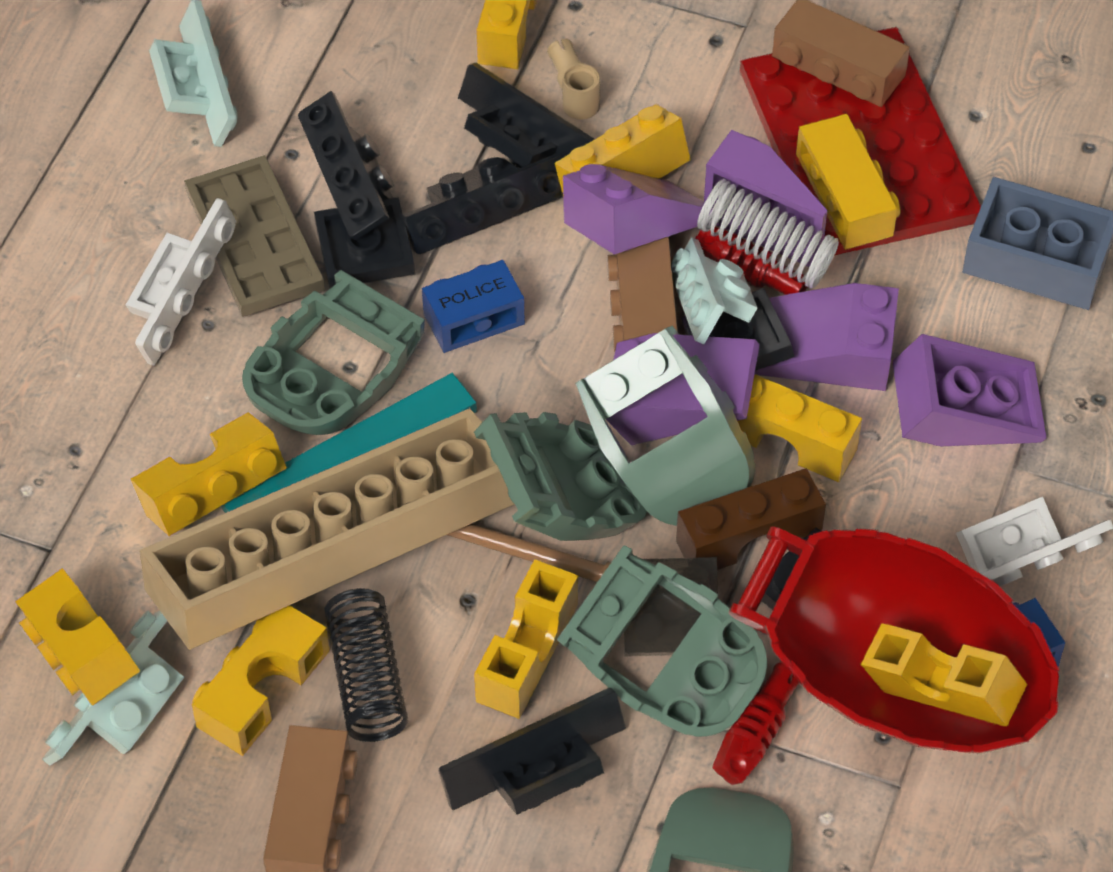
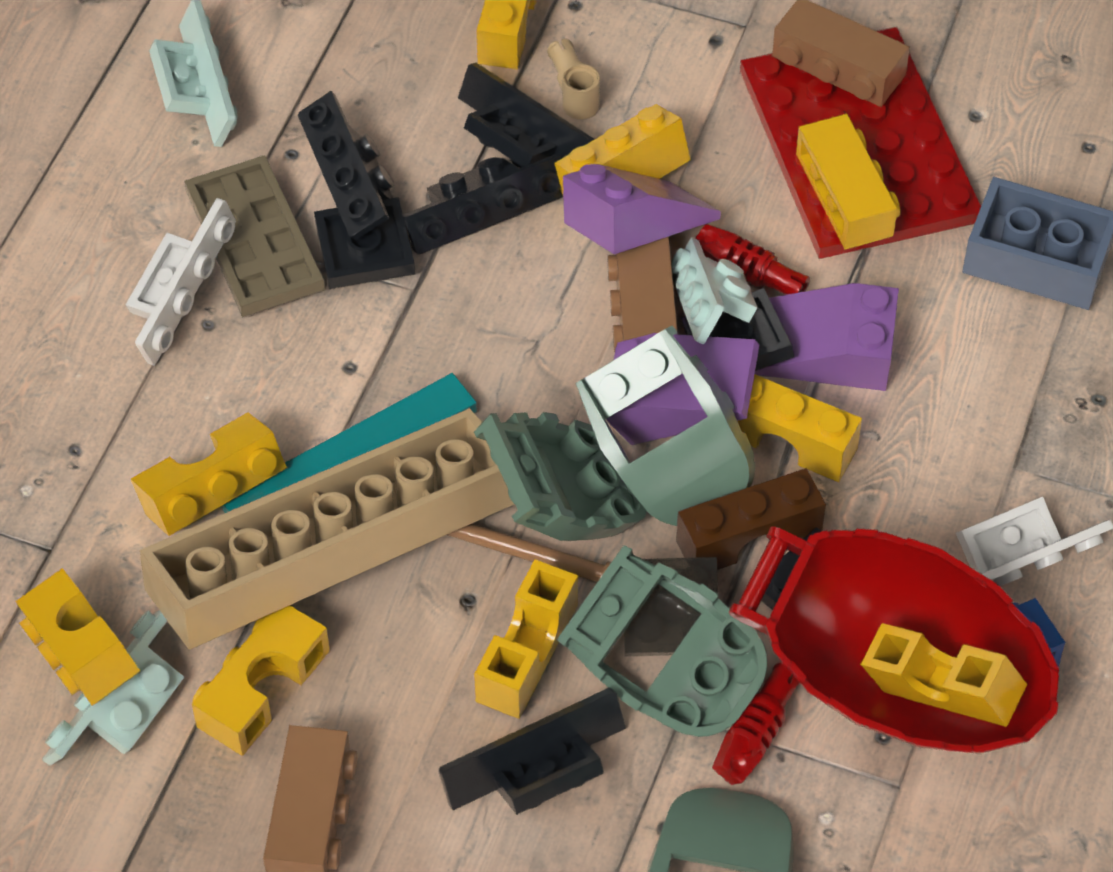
sand green slope [242,270,425,435] -> none
black piece [324,588,408,742] -> none
blue brick [422,260,525,353] -> none
white piece [697,179,839,289] -> none
medium lavender slope [704,129,827,267] -> none
medium lavender slope [893,334,1046,447] -> none

